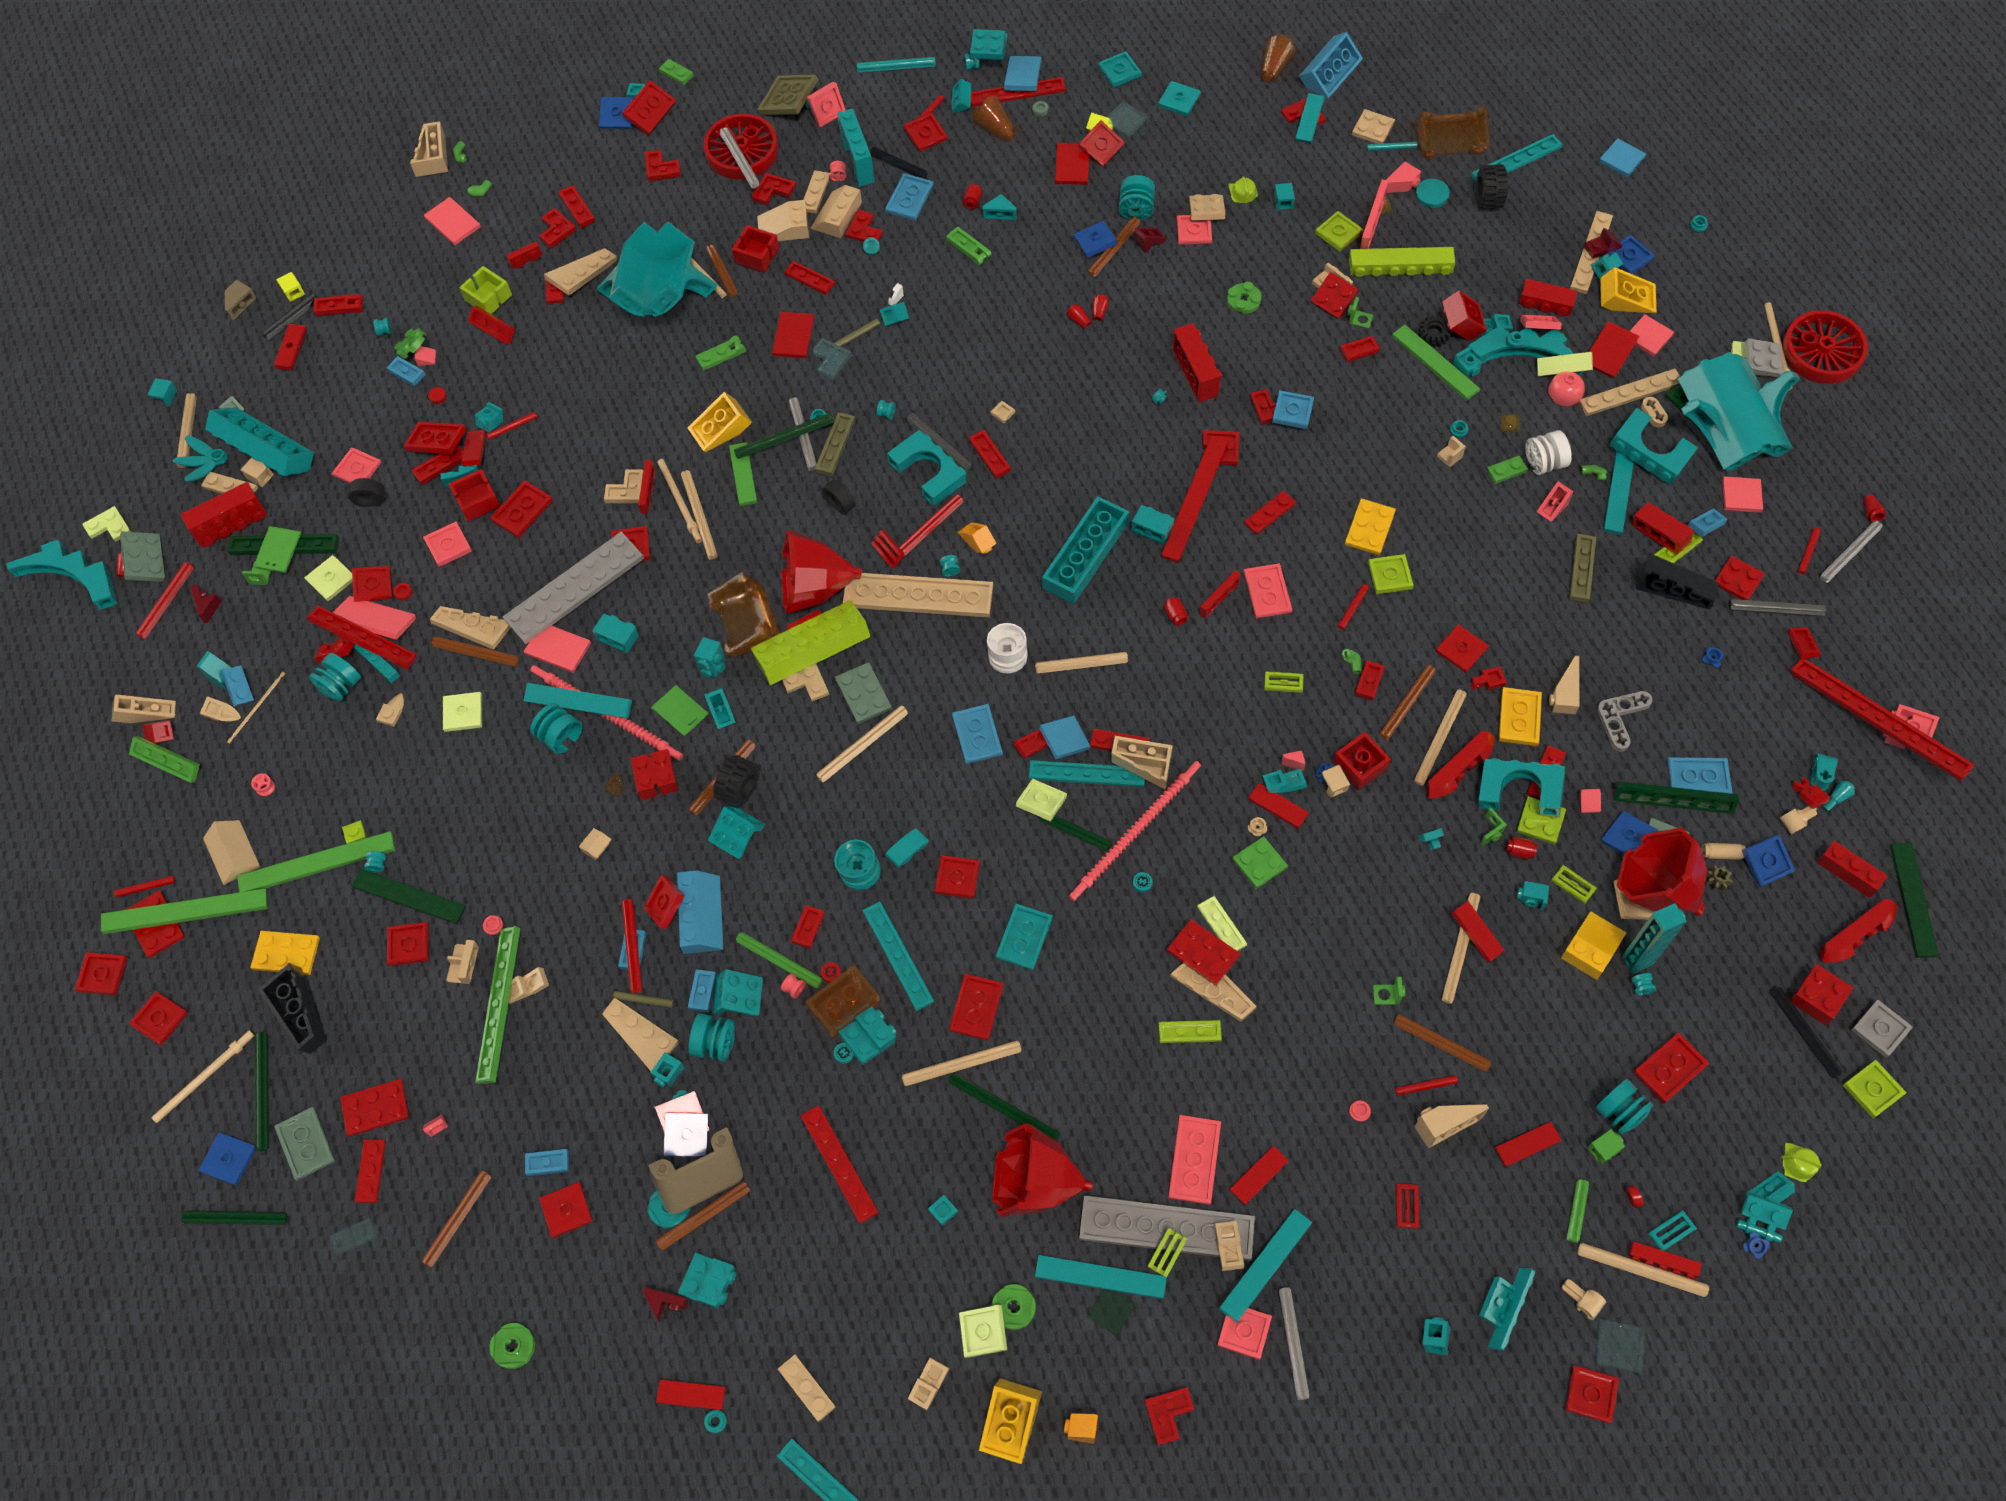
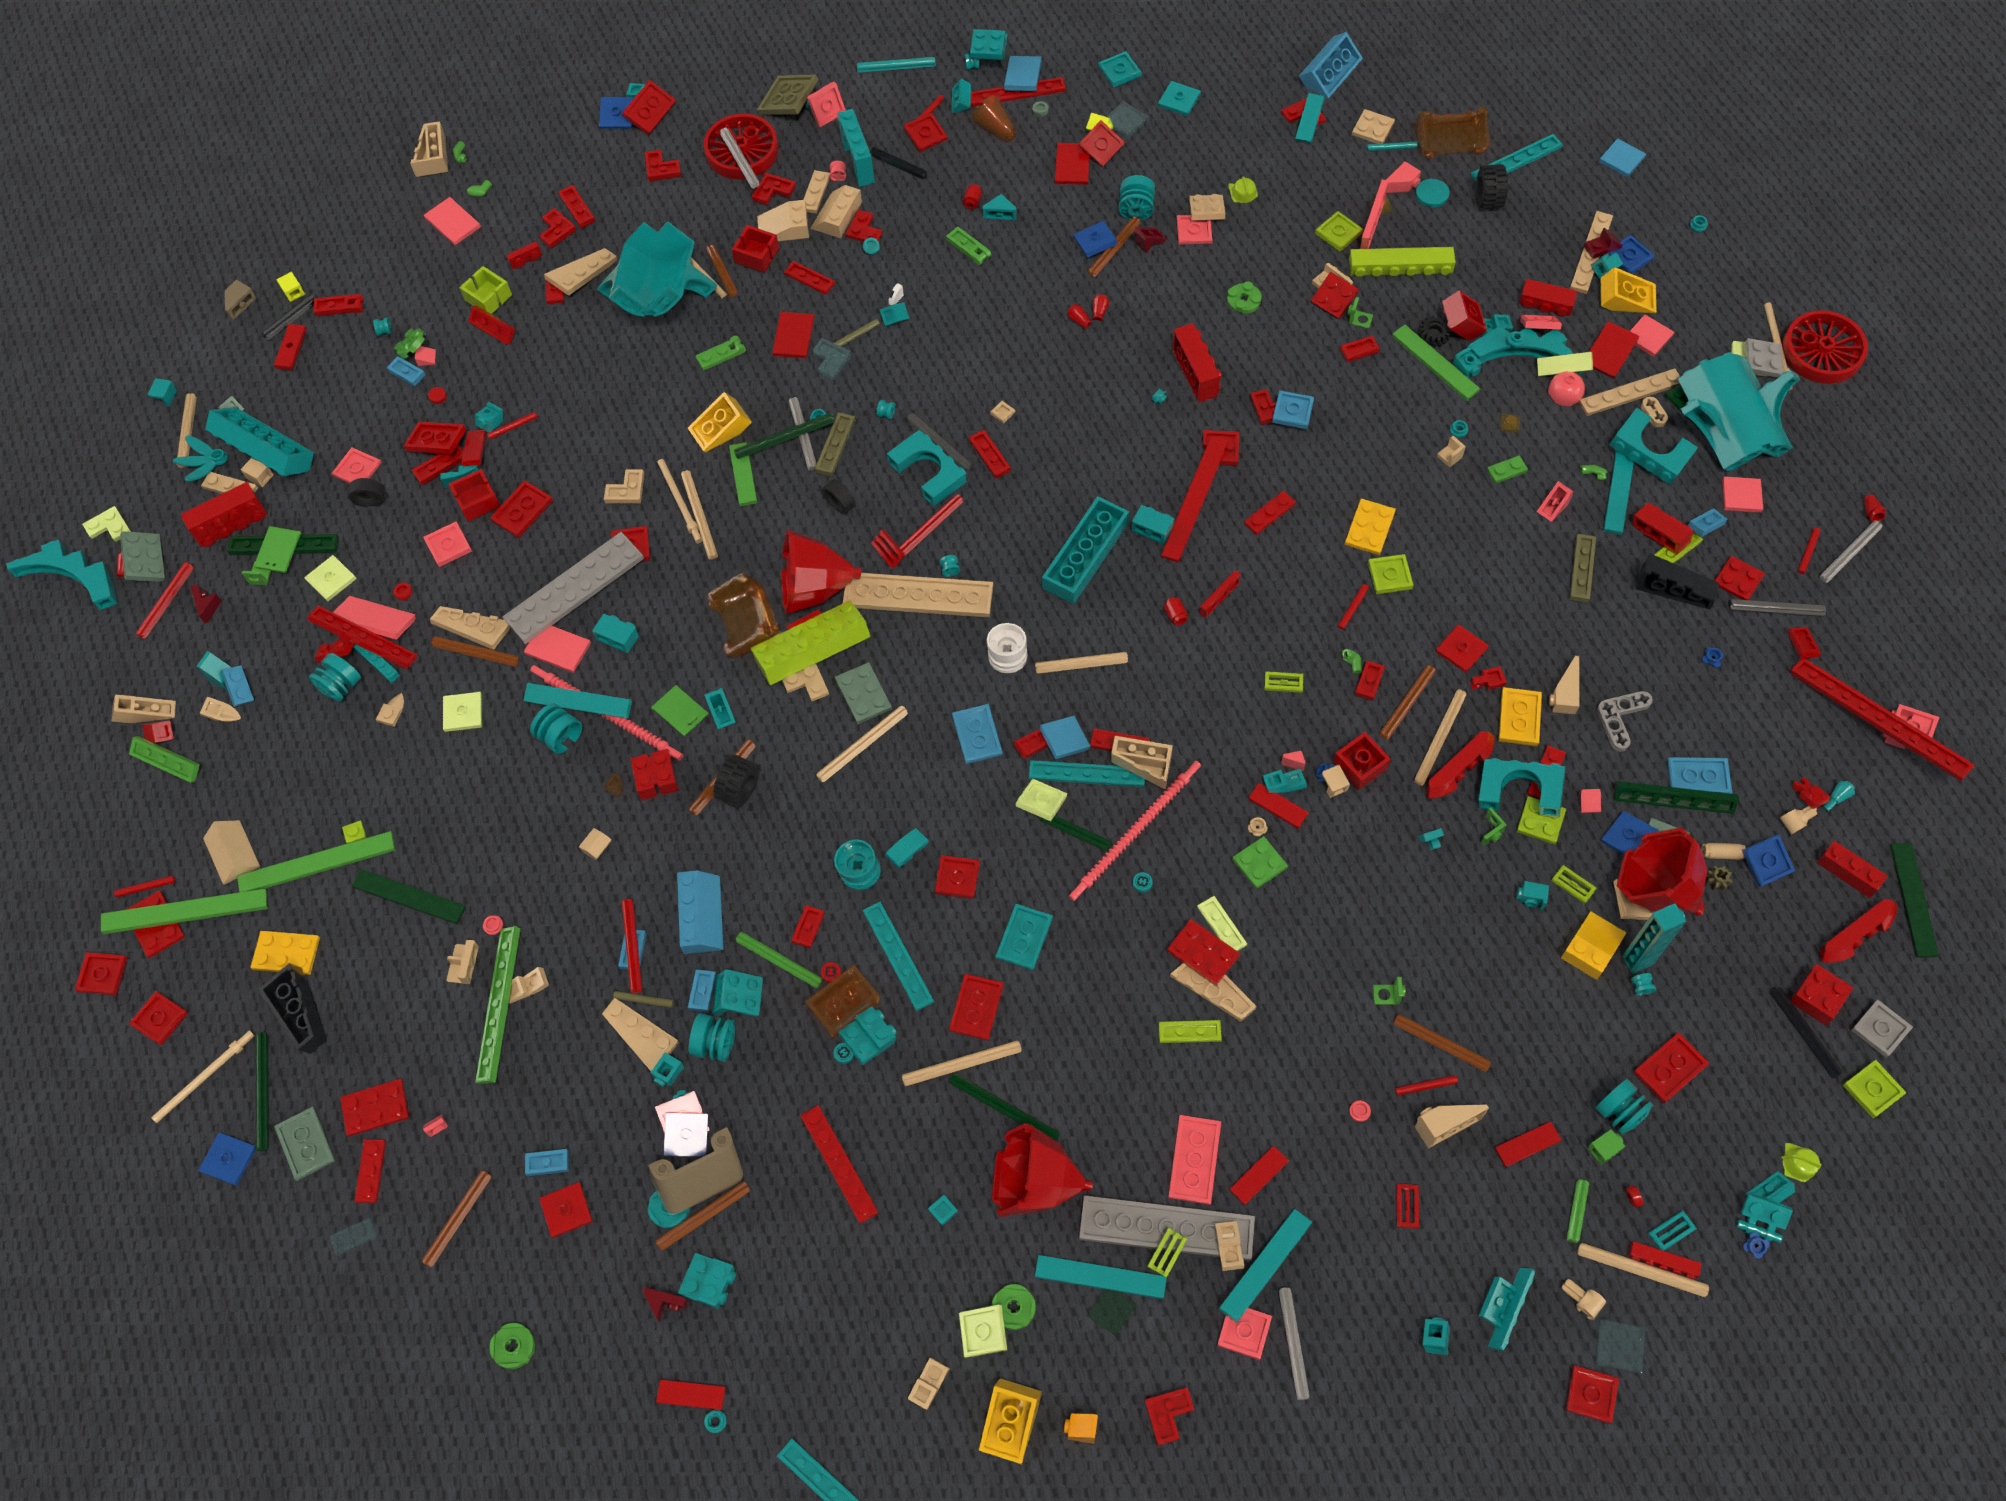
dark green axle [182,1211,288,1225] -> none
tan piece [227,672,285,744] -> none
coral wheel [251,774,275,796] -> none
red plate [352,566,392,602] -> none
teal wheel [364,851,386,873] -> none
red plate [387,922,429,966] -> none
red tile [638,460,655,514] -> none
red plate [644,874,685,929] -> none
bright green plate [659,59,694,85] -> none
teal brick [694,637,726,678] -> none
teal bracket [708,806,765,859] -> none
tan plate [778,1355,836,1422] -> none
coral wheel [781,973,806,999] -> none
dark azure tile [885,173,934,221] -> none
light orange slope [957,522,997,554] -> none
coral tile [1243,563,1292,618] -> none
clear orange cone [1261,34,1298,82] -> none
teal brick [1274,183,1295,210] -> none
tan axle [1442,893,1480,1004] -> none
red tile [1451,901,1505,963] -> none
red brick [1506,836,1537,859] -> none
white wheel [1526,430,1571,475] -> none
teal piece [1810,753,1838,791] -> none

